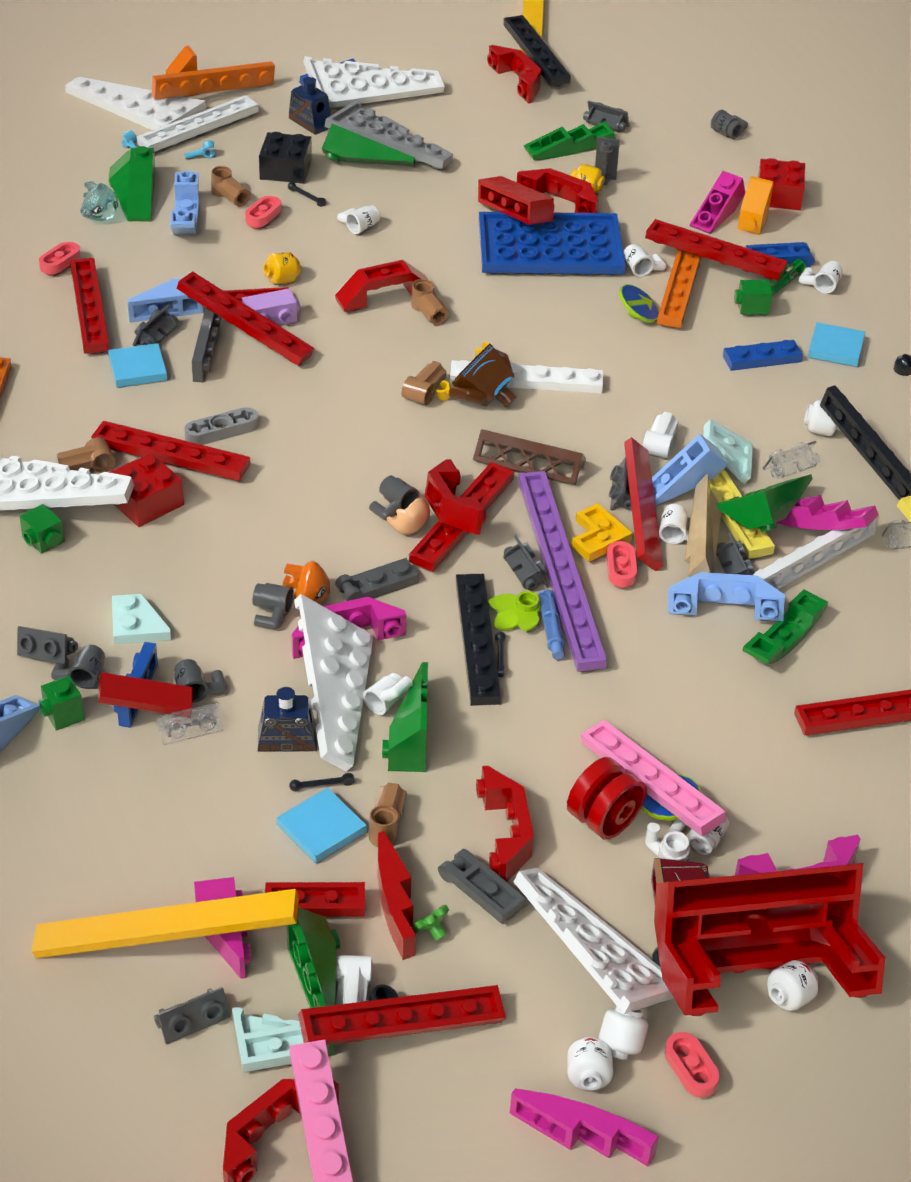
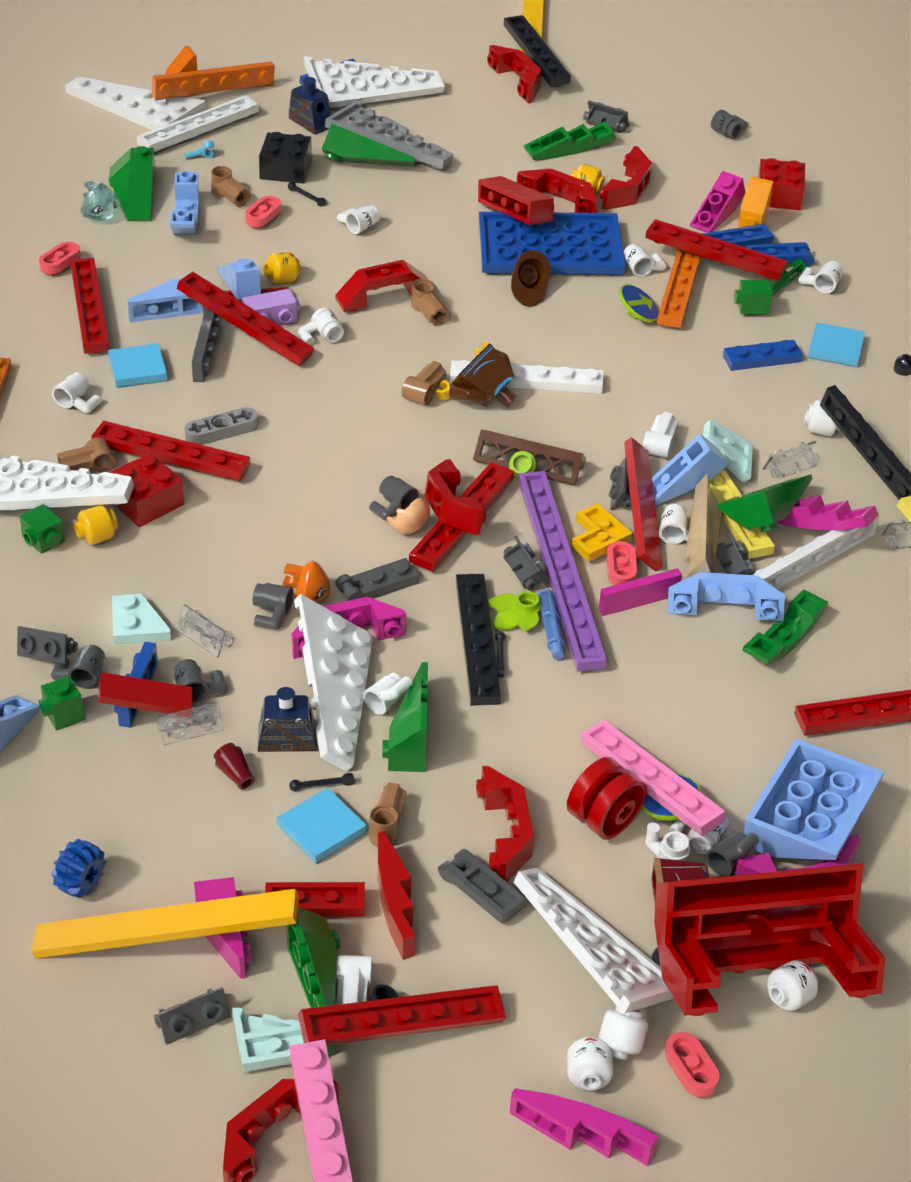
medium azure hand [122,130,137,148] -> none
dark grey hinge [133,304,178,346] -> none
bright green plant [412,905,449,941] -> none
dark grey hinge [595,136,620,185] -> none
none -> blue gear [51,839,106,898]
none -> white piece [52,373,102,413]
none -> yellow head [74,505,118,545]
none -> clear hinge [176,604,235,658]
none -> dark red cone [214,743,255,790]
none -> light blue slope [218,259,261,300]
none -> white piece [298,307,344,345]
none -> lime plate [509,451,536,477]
none -> reddish brown piece [511,250,551,307]
none -> dark pink tile [599,568,682,616]
none -> red slope [600,146,652,210]
none -> blue plate [704,224,774,247]
none -> dark grey piece [706,831,759,876]
none -> light blue slope [744,739,884,860]

